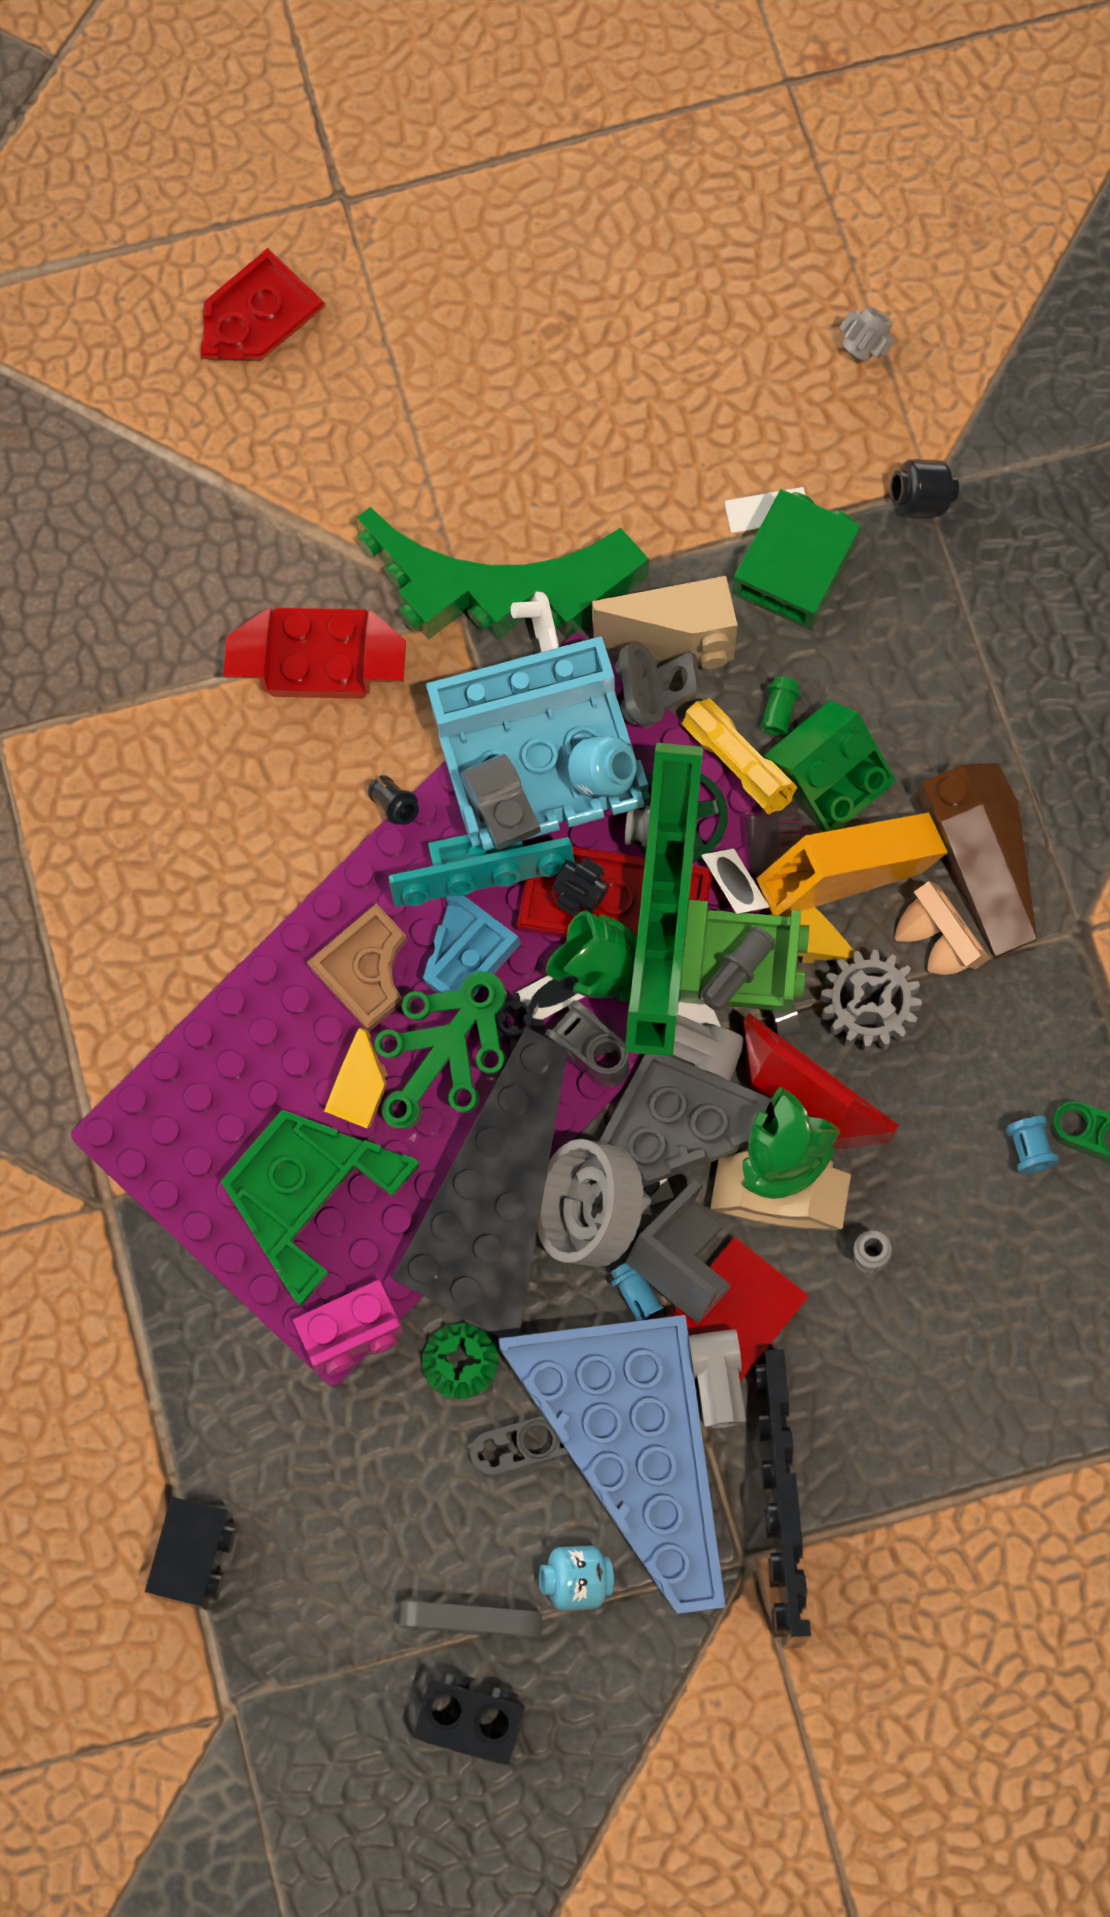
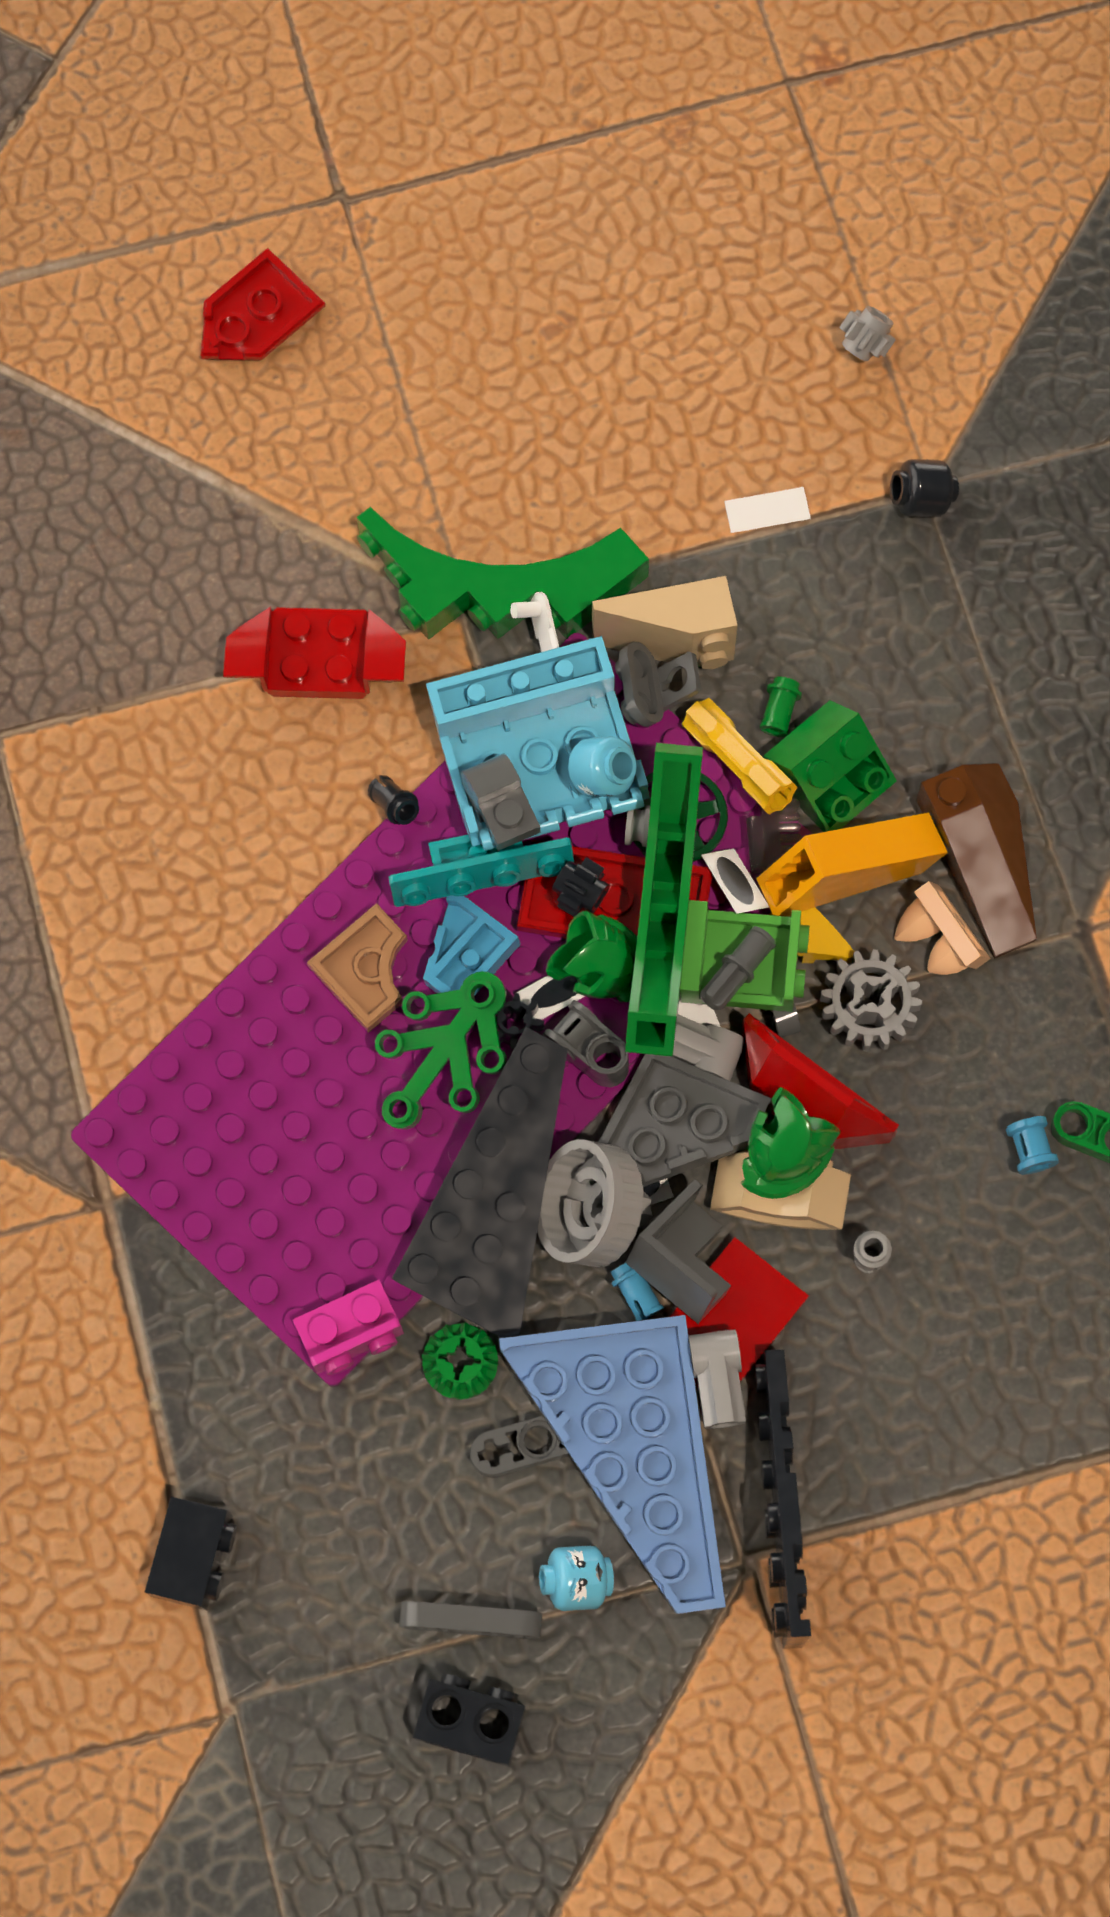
green wing [221,1110,420,1308] -> none
yellow slope [324,1028,388,1128] -> none
green brick [732,489,861,631] -> none

